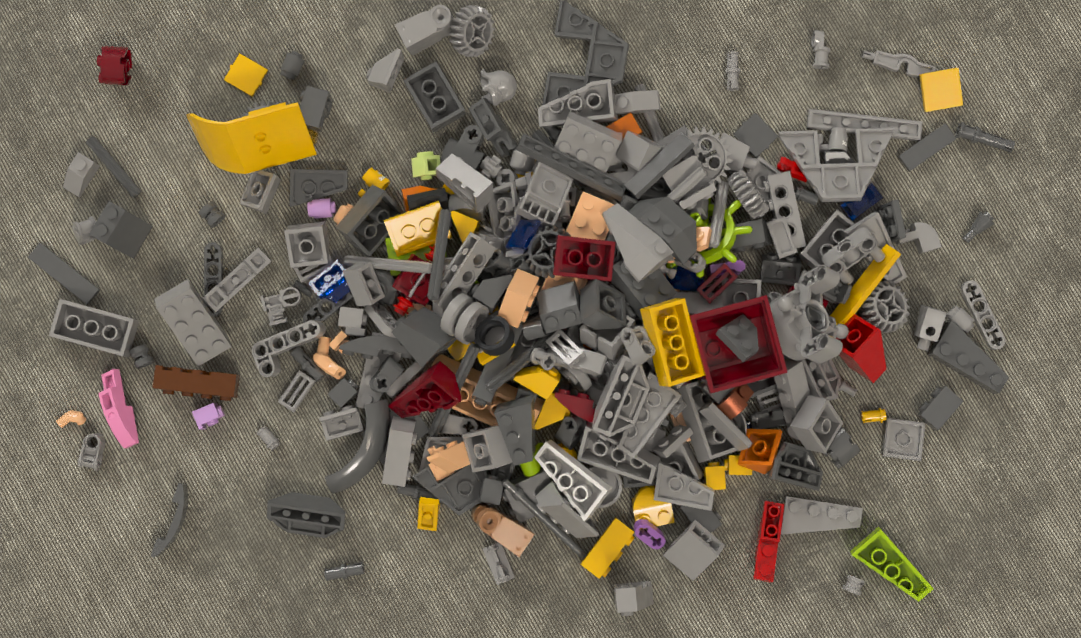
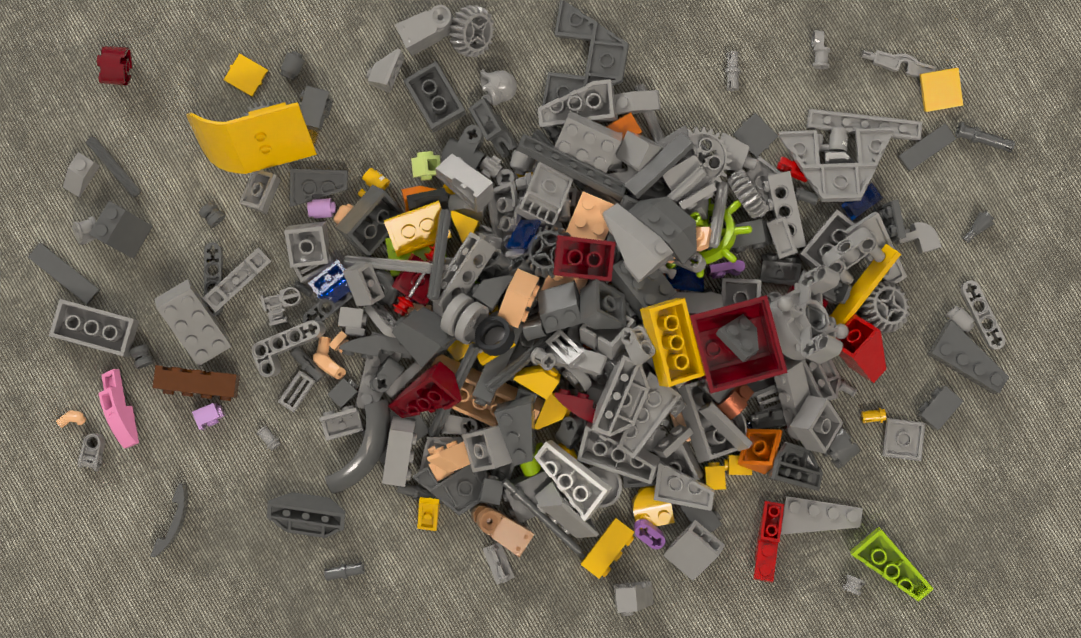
dark red tile [696,263,738,304] -> none
light grey torso [914,305,947,351] -> none

